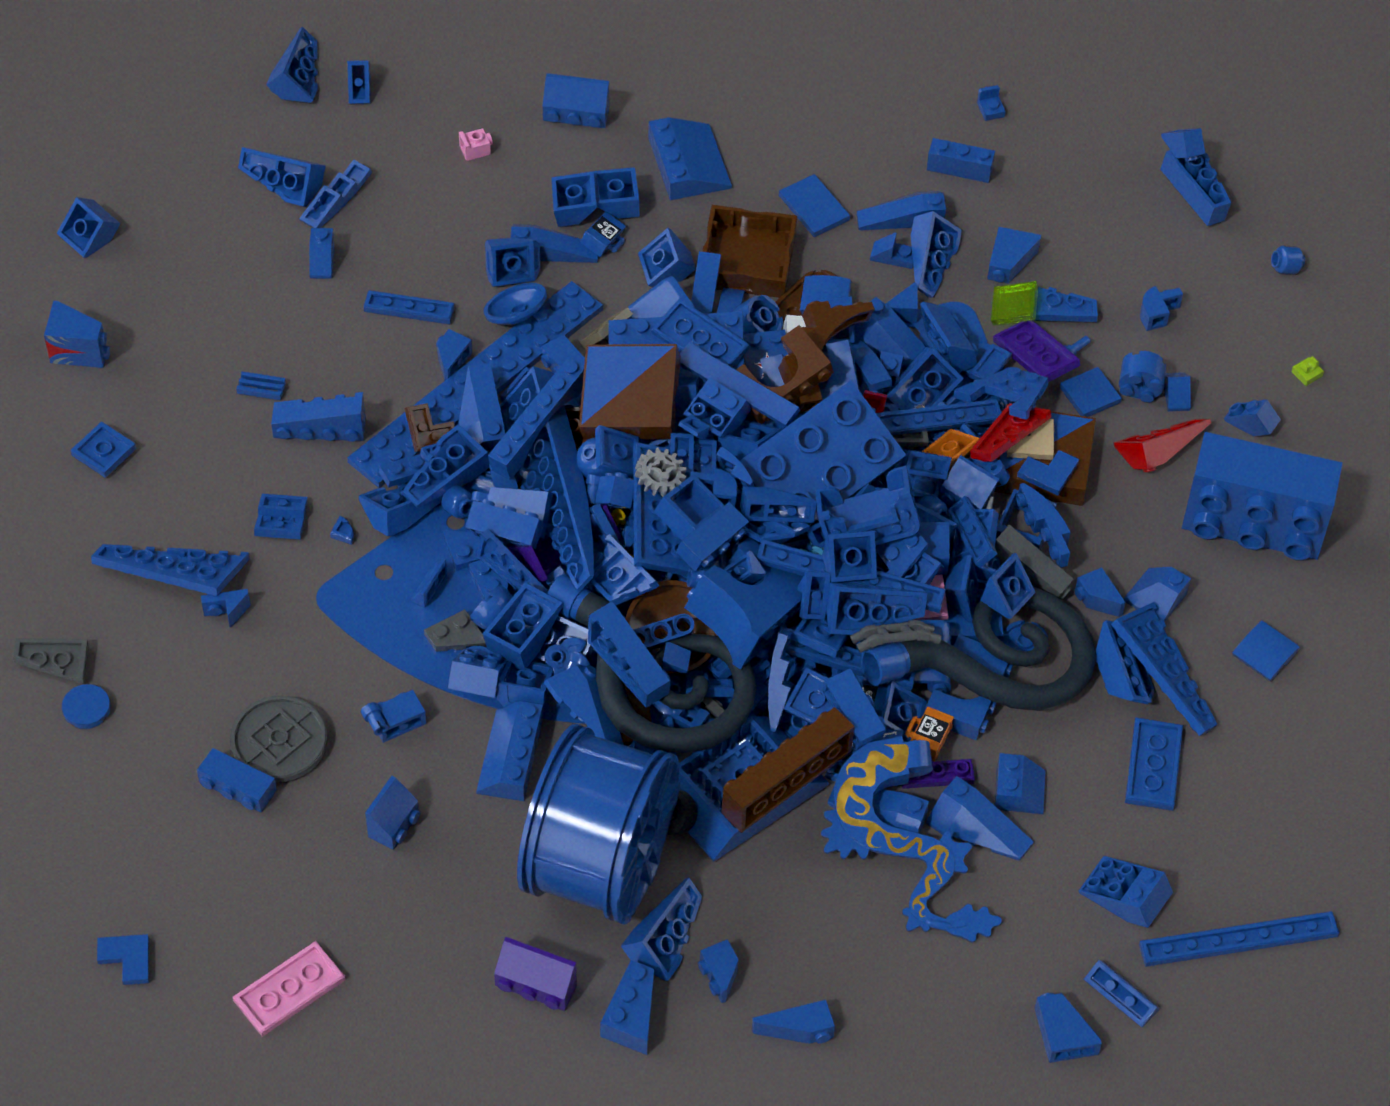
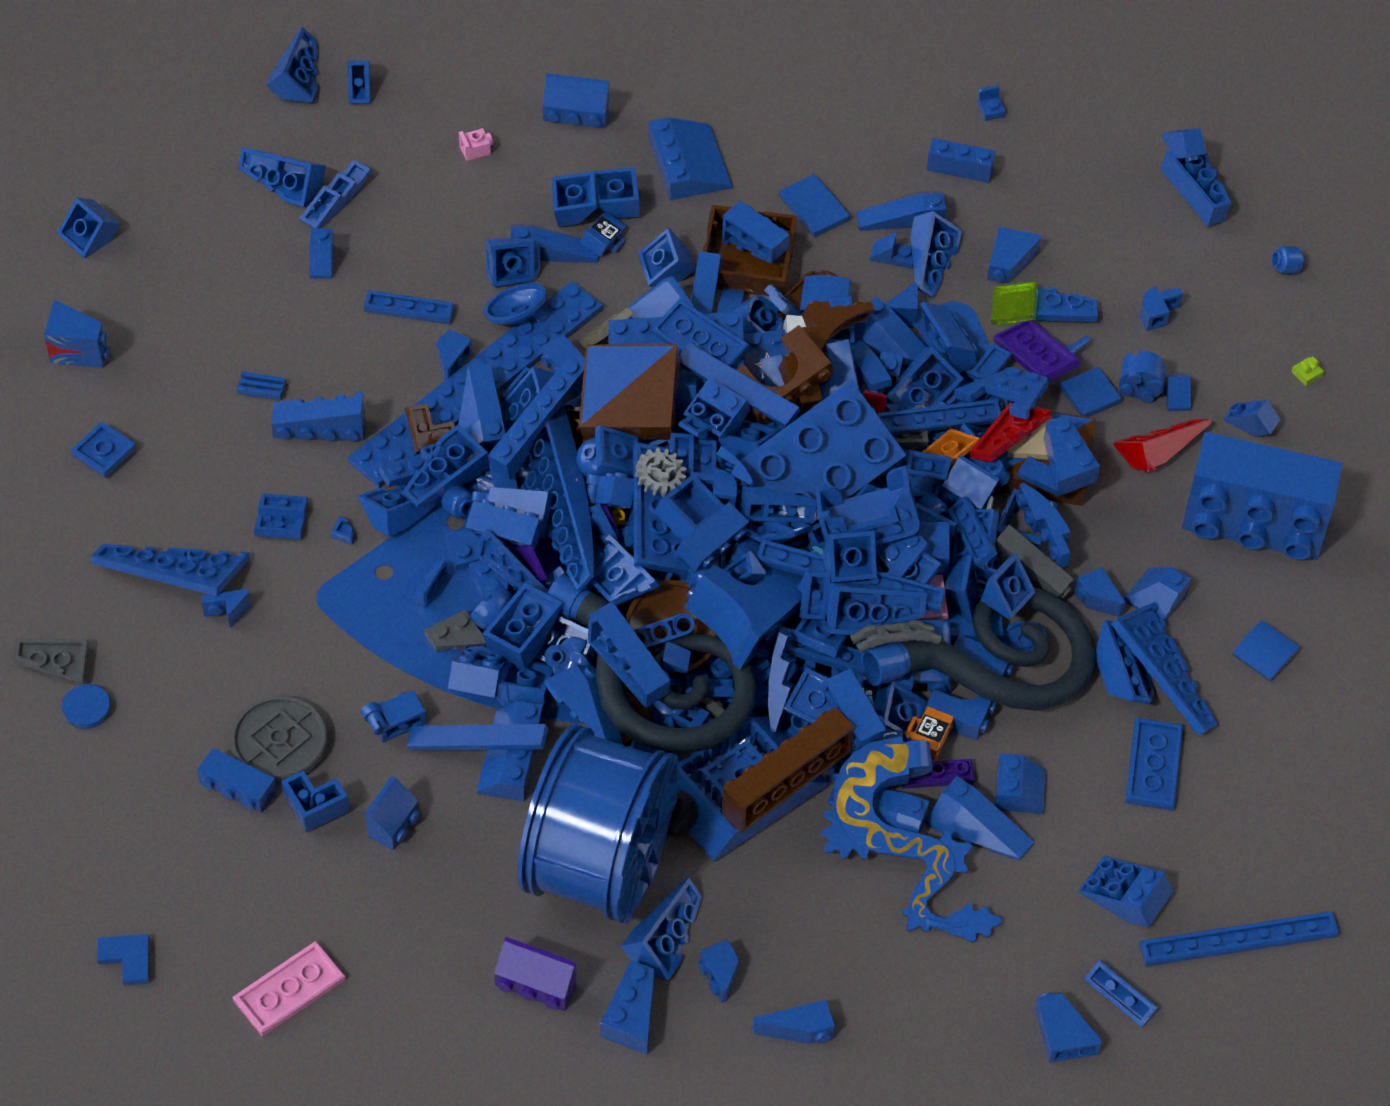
none -> blue brick [281,770,350,832]
none -> blue tile [407,724,548,751]
none -> blue wedge [722,200,789,263]
none -> blue tile [765,285,802,316]
none -> blue wedge [1044,415,1100,497]

